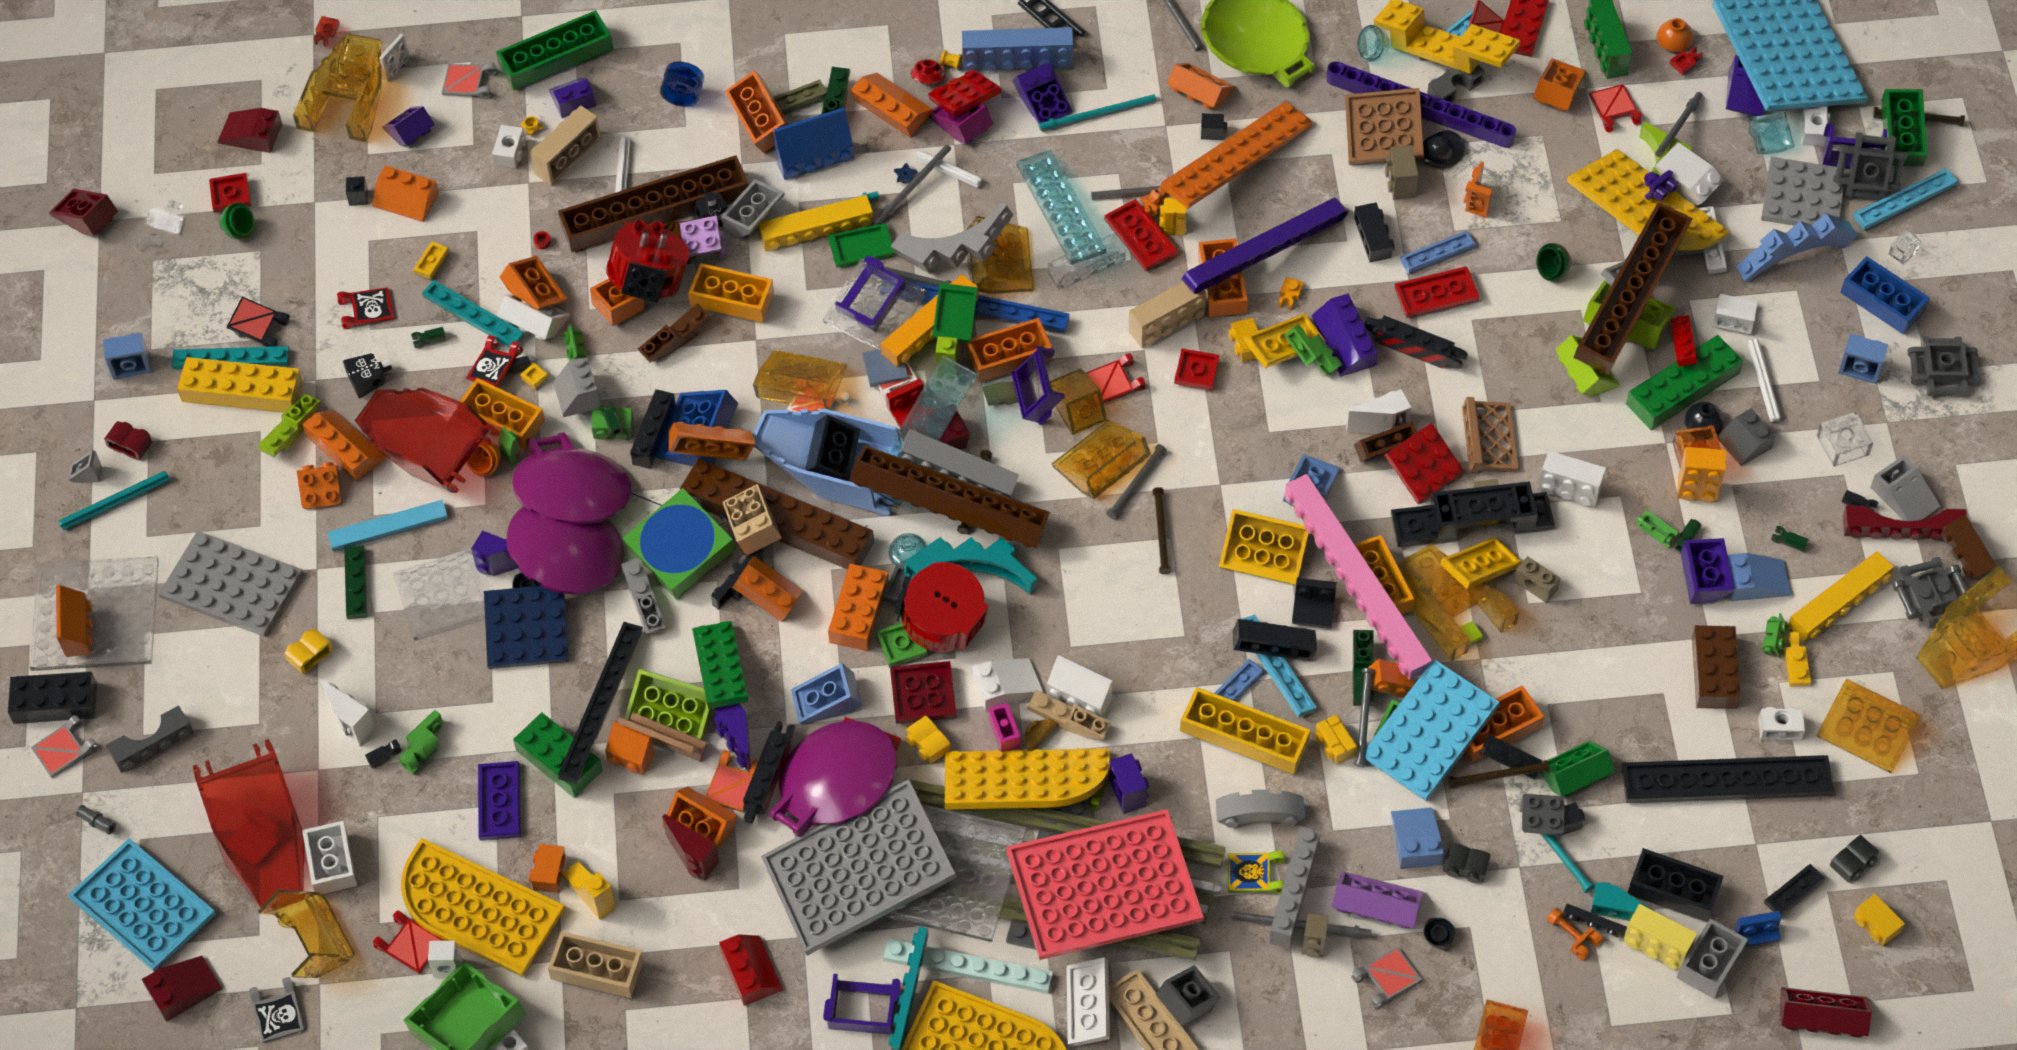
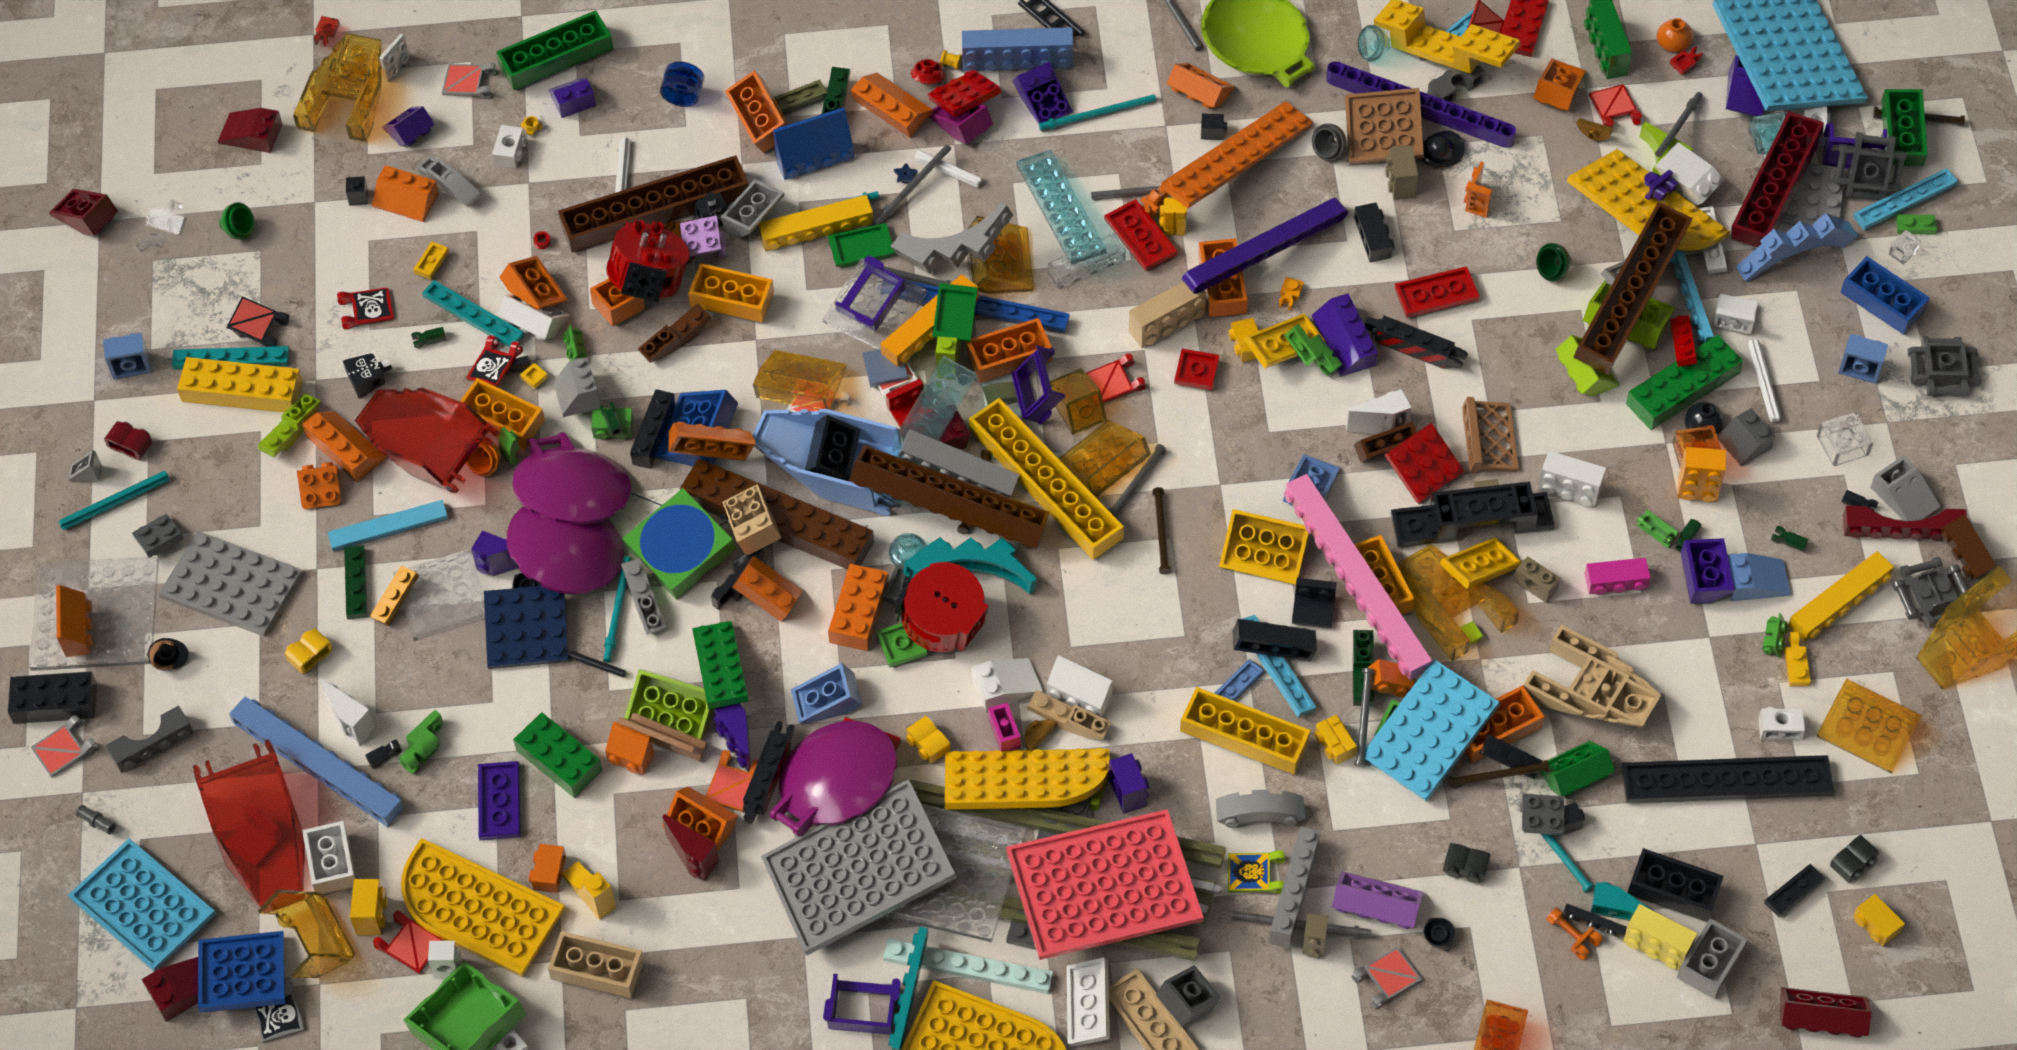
red plate [209,173,251,213] -> none
tan brick [530,106,601,186] -> none
black plate [558,622,643,785] -> none
red slope [719,934,783,1006] -> none
dark red plate [890,661,957,724] -> none
medium blue slope [1391,807,1443,869] -> none
medium blue tile [1400,231,1476,275] -> none
reddish brown brick [1692,625,1741,709] -> none
blue bracket [1735,911,1782,947] -> none
none -> dark grey plate [132,514,184,558]
none -> black piece [147,638,189,671]
none -> blue plate [198,931,285,1013]
none -> medium blue brick [229,696,404,827]
none -> yellow brick [350,879,388,935]
none -> plate [370,565,420,626]
none -> light grey slope [417,155,481,207]
none -> black bar [568,651,626,678]
none -> teal bar [603,556,631,663]
none -> yellow brick [969,398,1124,560]
none -> dark grey piece [1312,123,1346,161]
none -> tan wedge [1523,624,1661,728]
none -> pearl gold plate [1576,118,1613,141]
none -> dark pink brick [1584,557,1650,595]
none -> medium azure plate [1670,250,1714,344]
none -> dark red brick [1731,111,1824,248]
none -> bright green plate [1896,214,1937,235]

